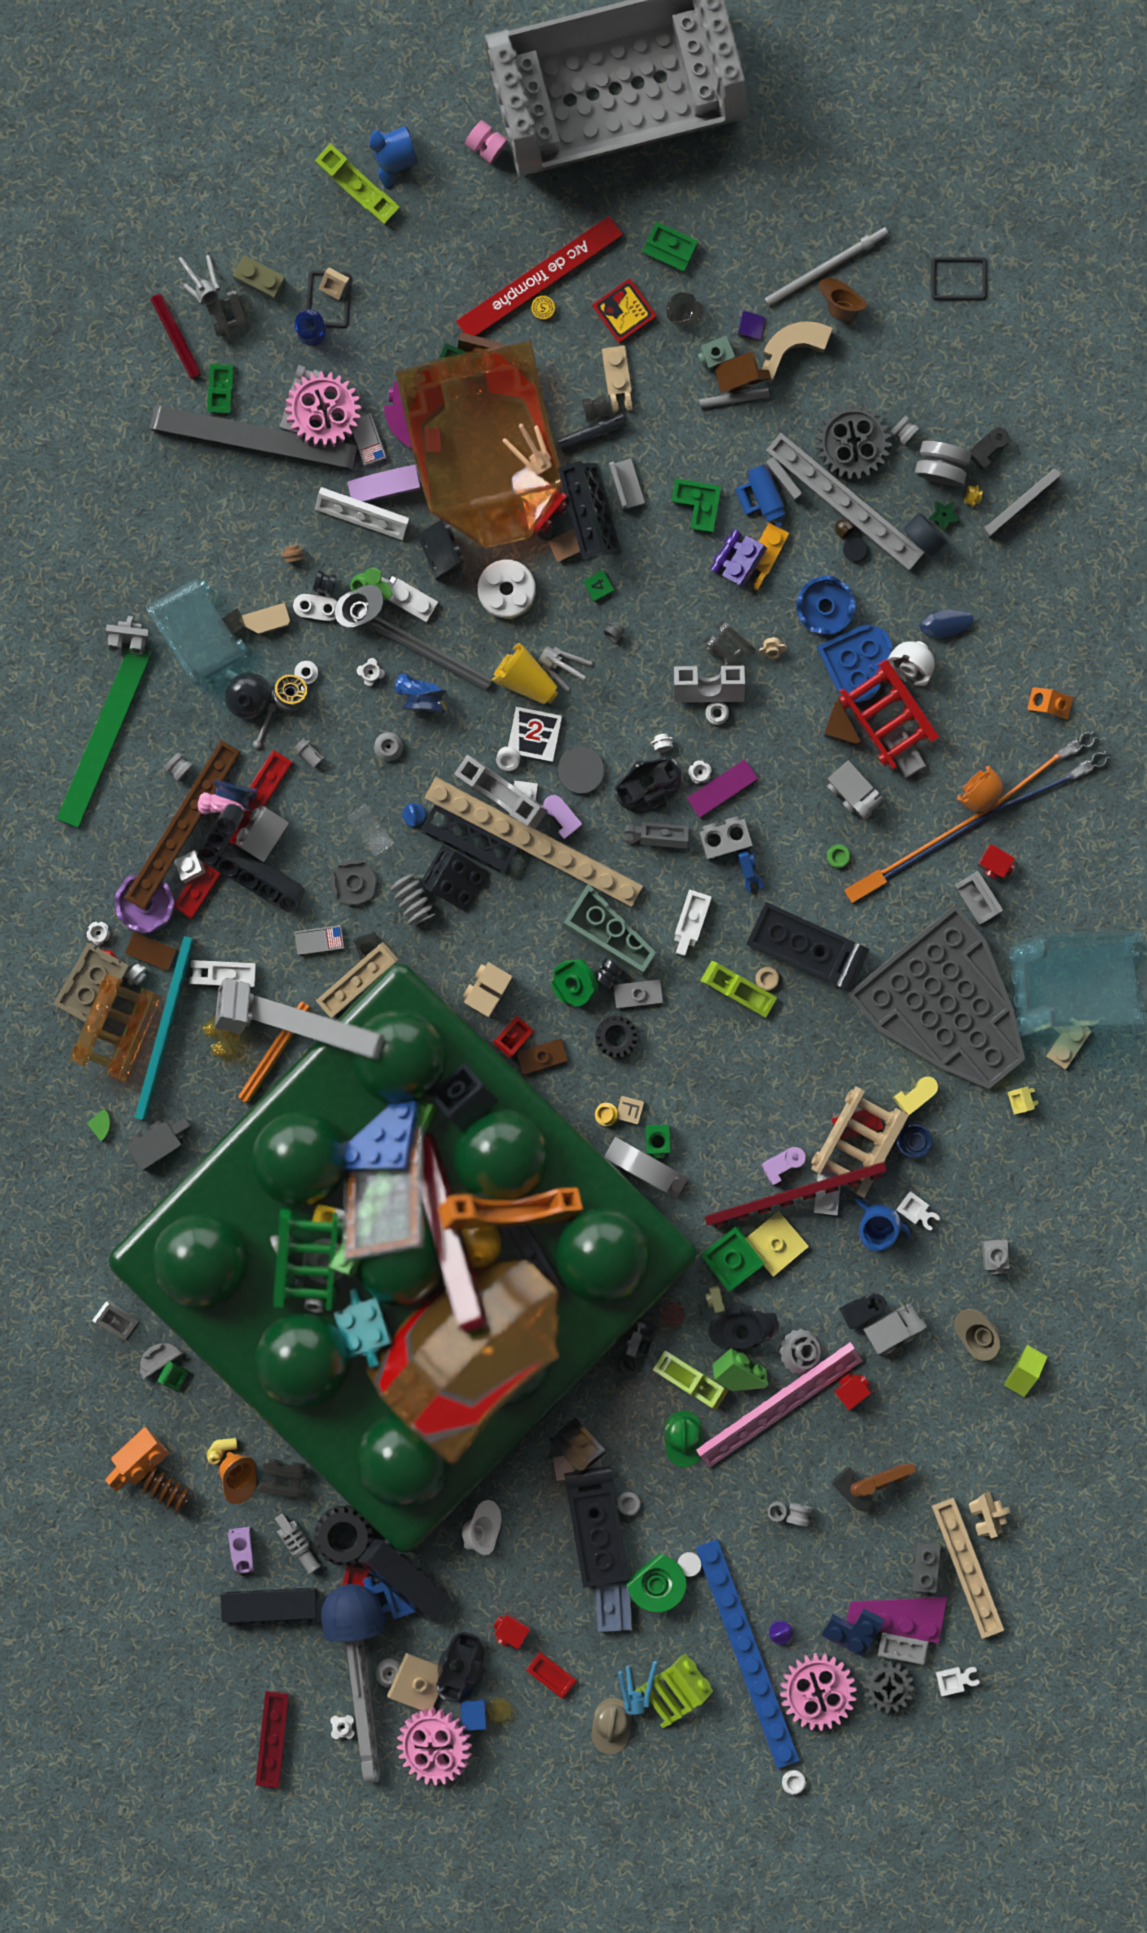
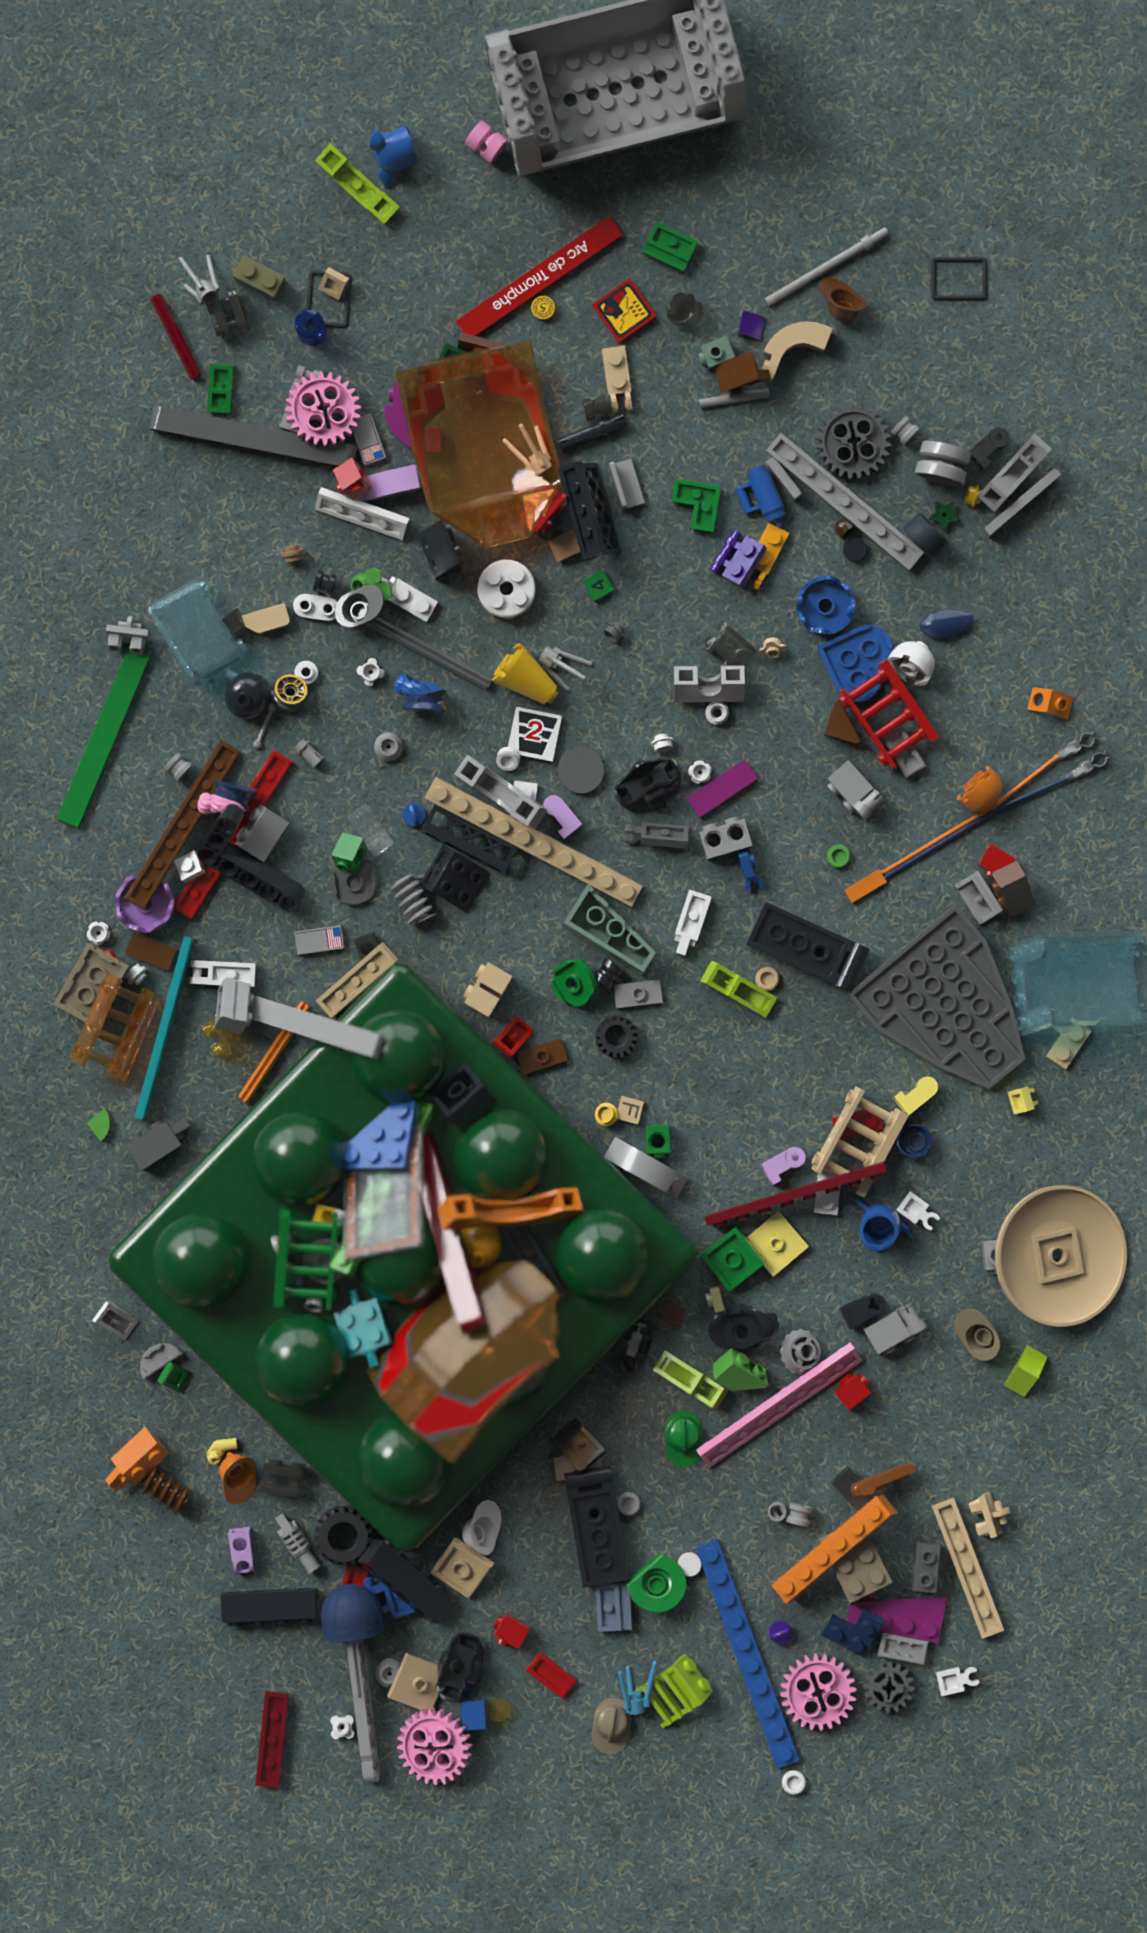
none -> brick [331,832,368,873]
none -> brick [333,458,372,500]
none -> tan plate [430,1537,494,1599]
none -> orange arch [772,1495,898,1604]
none -> dark tan piece [819,1531,892,1603]
none -> light grey arch [978,433,1052,512]
none -> brick [991,861,1036,917]
none -> tan dish [995,1185,1127,1327]

